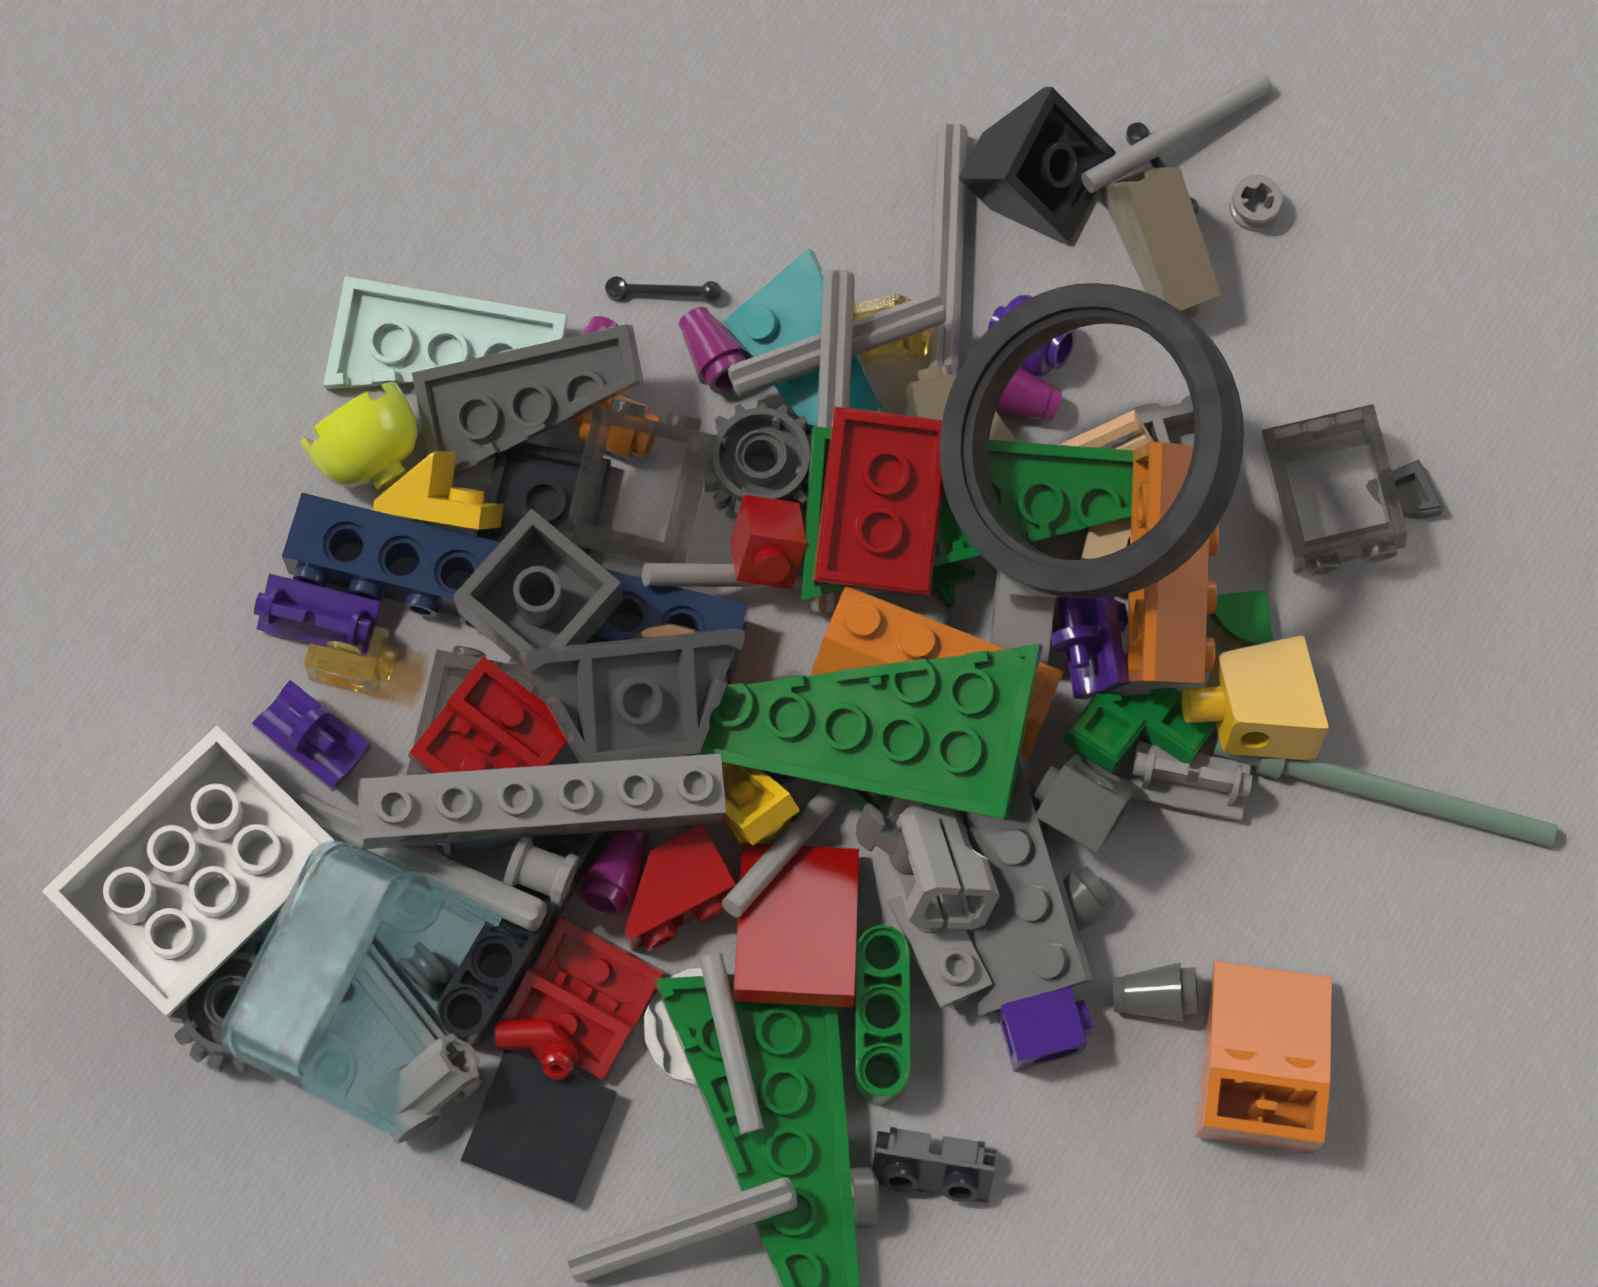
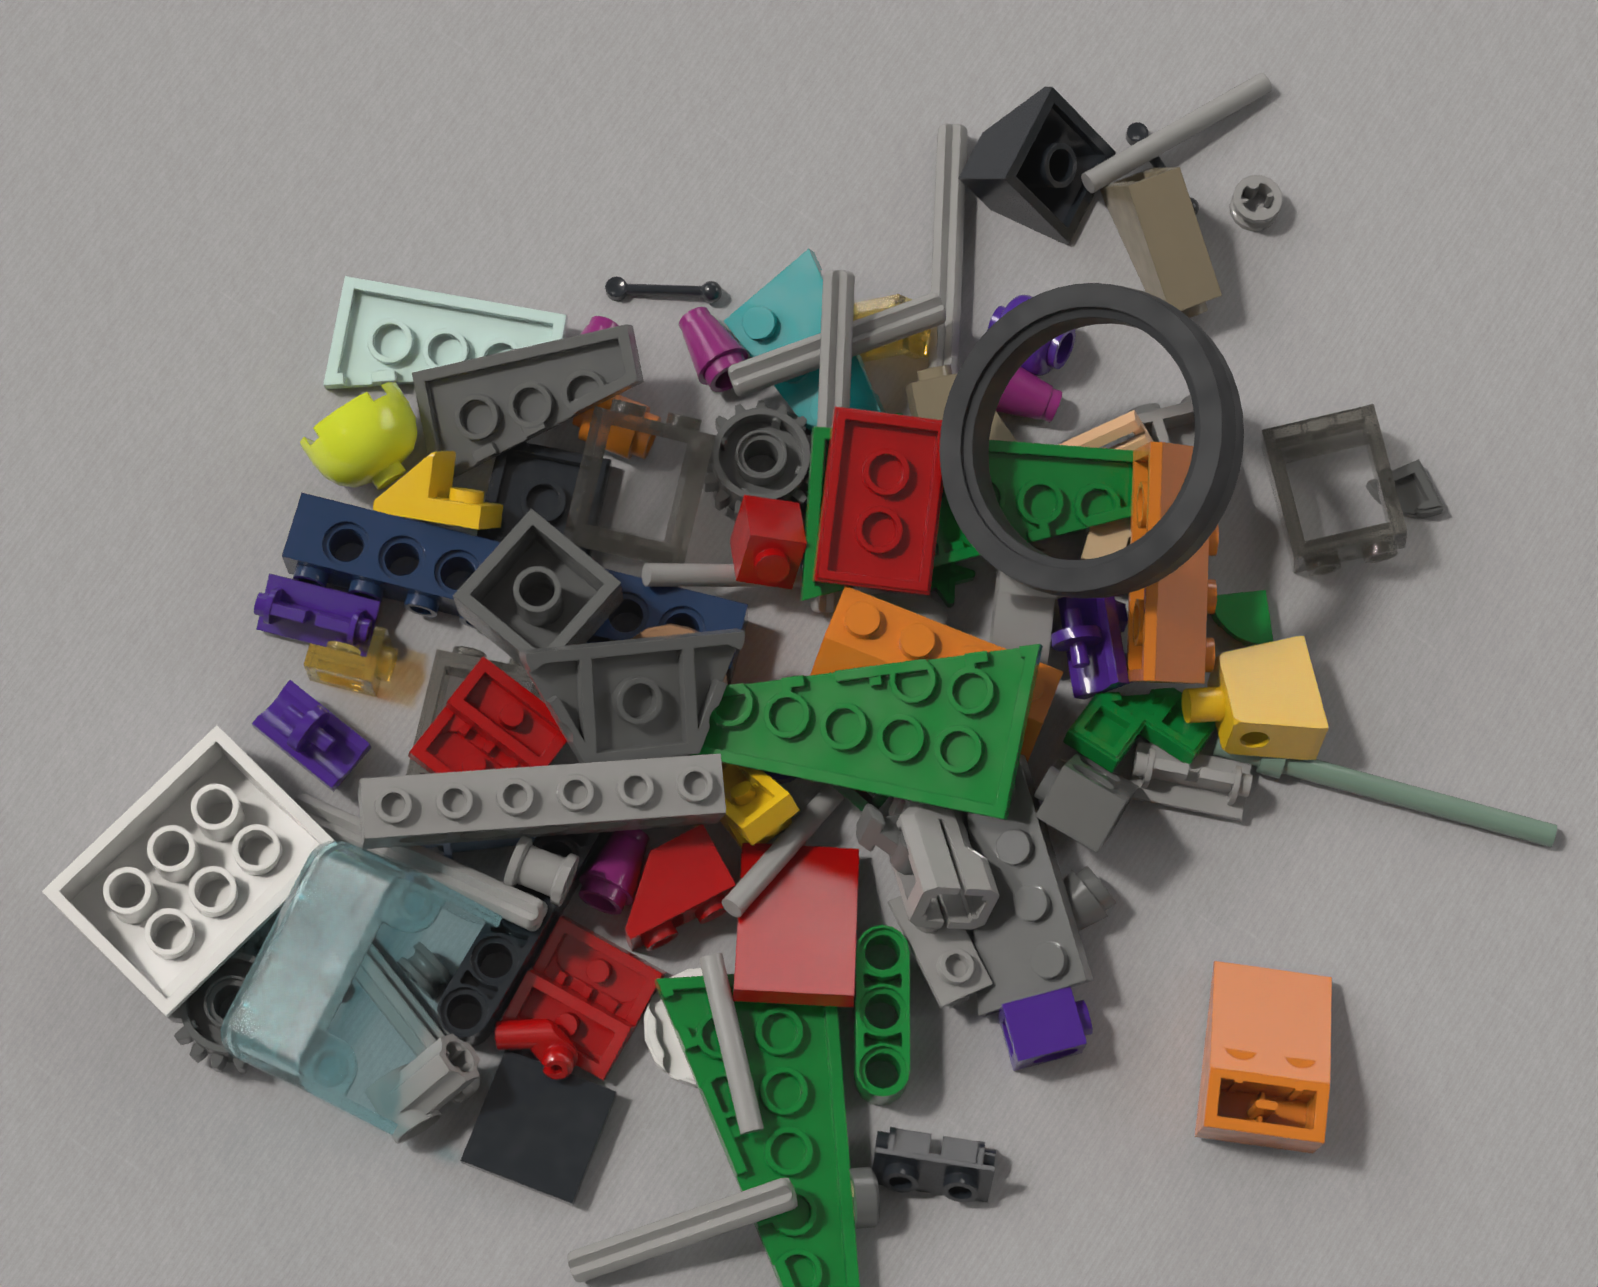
dark grey cone [1112,962,1198,1021] -> none

